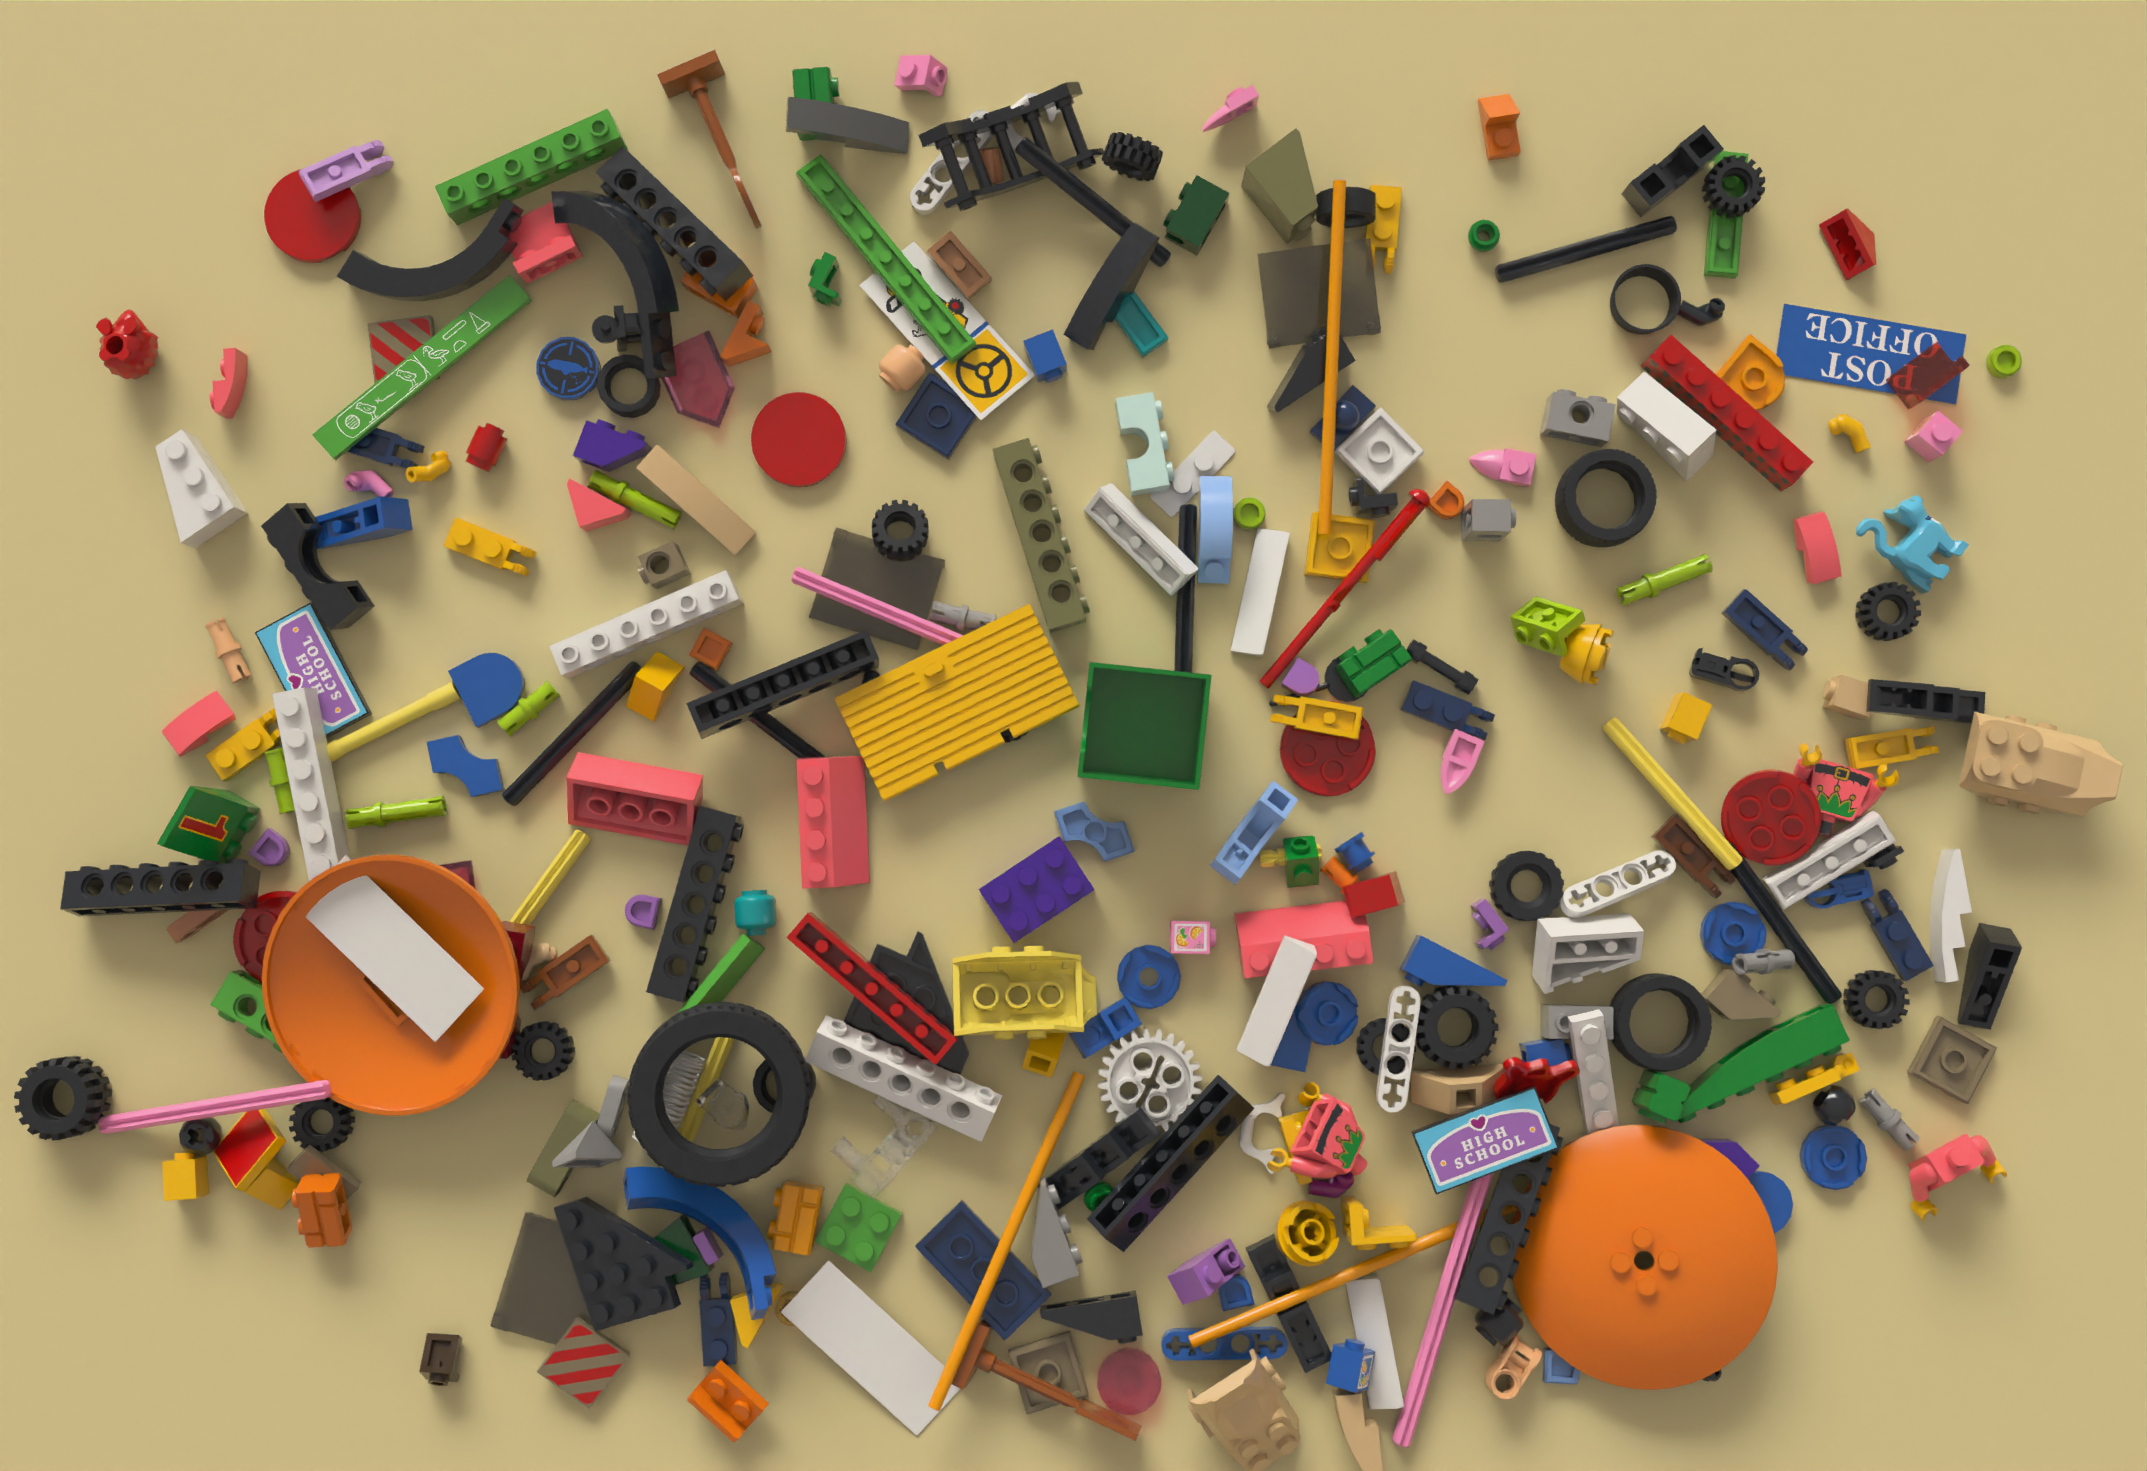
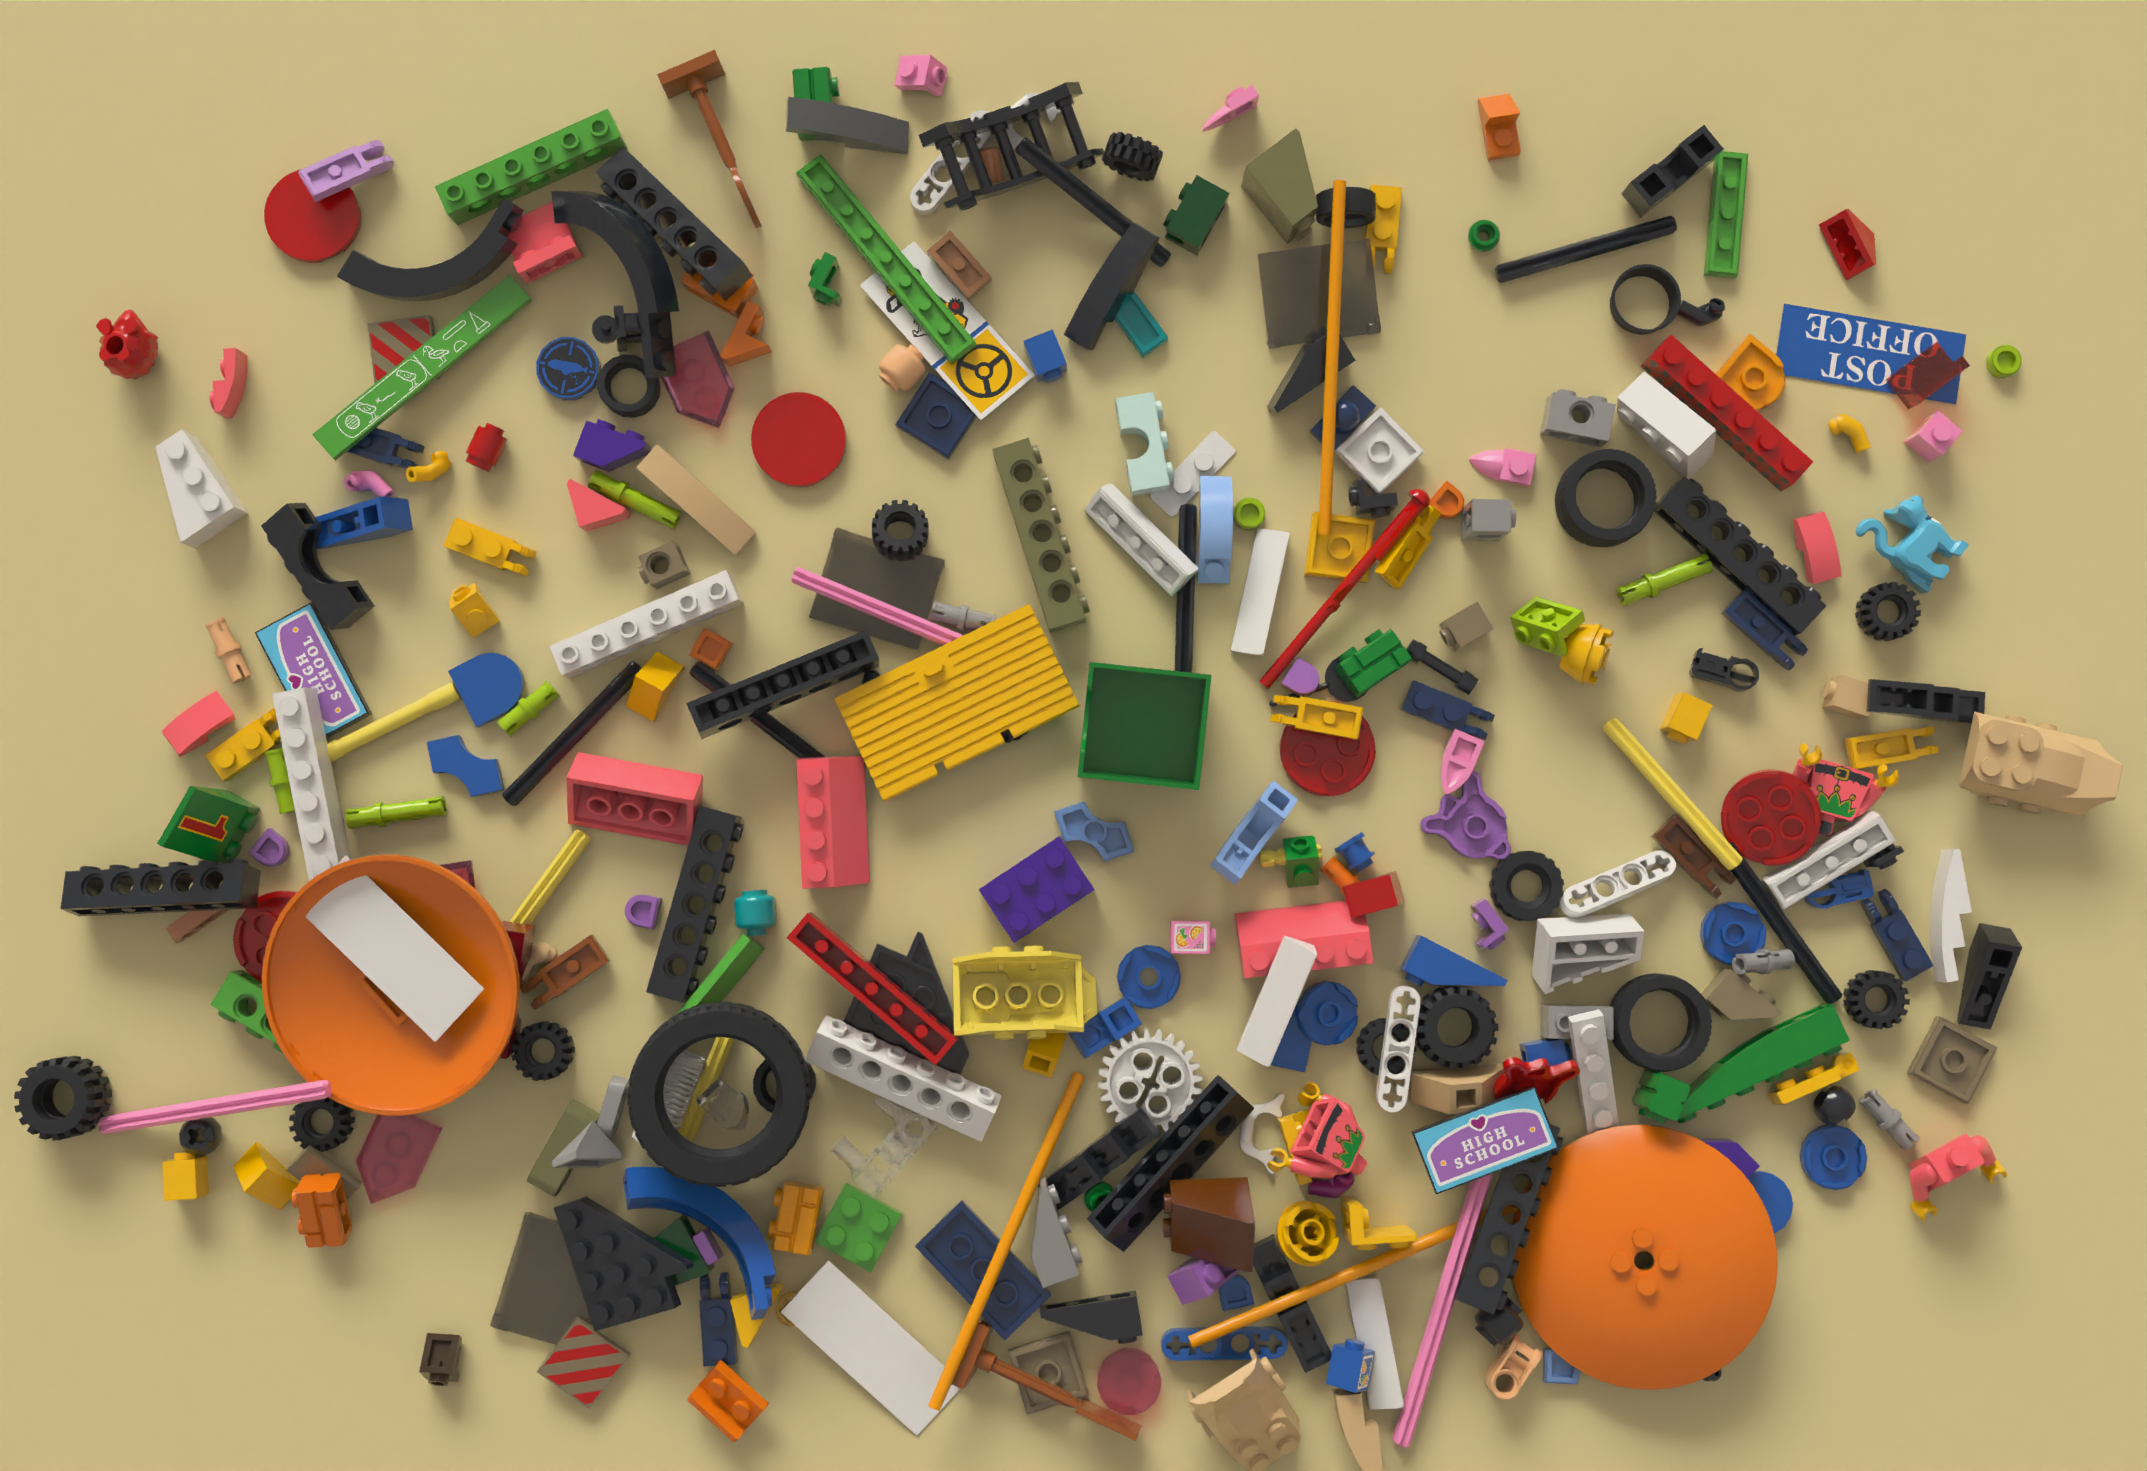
red tile [213,1109,286,1192] -> none
black tyre [1702,155,1766,218] -> none
none -> clear pink tile [356,1114,442,1204]
none -> yellow bracket [449,583,499,638]
none -> reddish brown slope [1163,1177,1255,1272]
none -> yellow hinge [1374,505,1441,590]
none -> medium lavender tile [1420,771,1511,860]
none -> dark tan brick [1439,601,1493,651]
none -> black brick [1654,476,1826,636]

